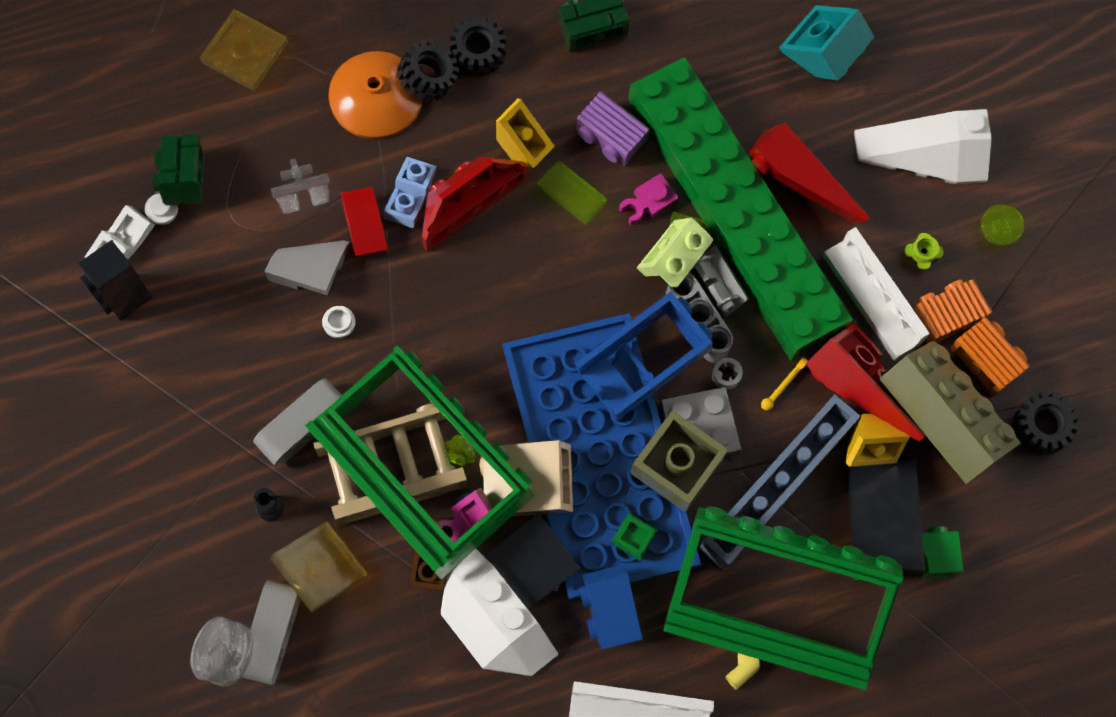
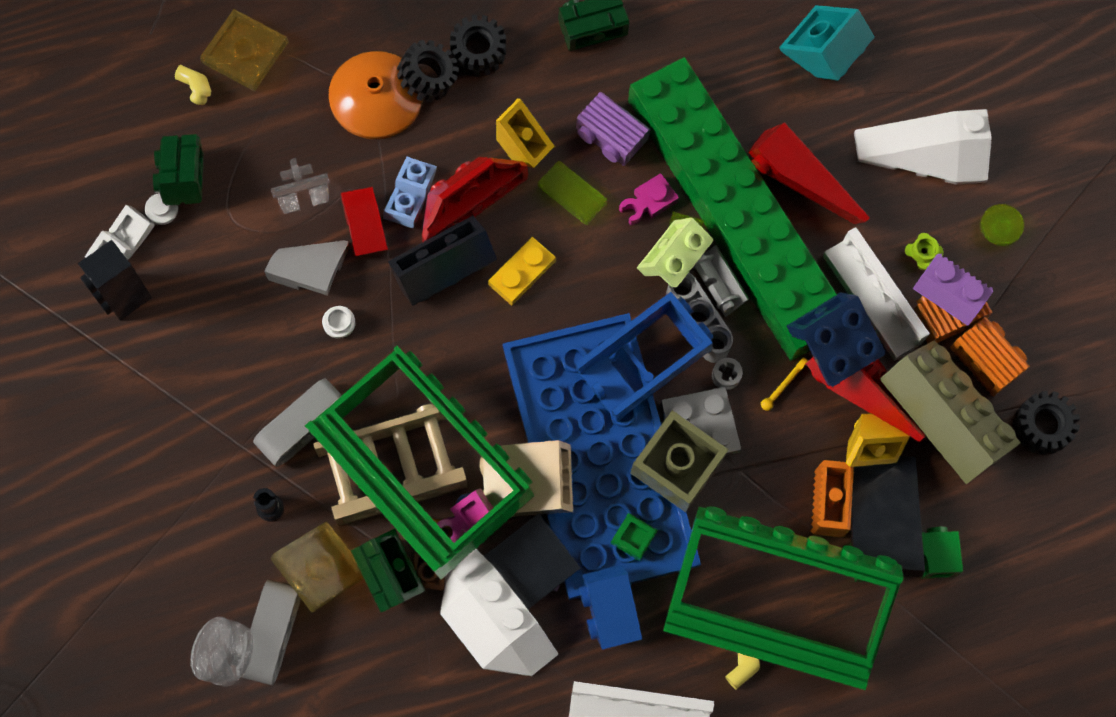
clear neon green plate [445,435,477,465] -> none
sand blue brick [699,394,860,571] -> none
none -> light yellow arm [175,65,211,105]
none -> dark green brick [350,529,425,612]
none -> black brick [388,215,498,306]
none -> yellow plate [488,237,556,306]
none -> dark blue bracket [787,292,885,387]
none -> orange brick [810,460,854,537]
none -> medium lavender brick [913,253,993,326]

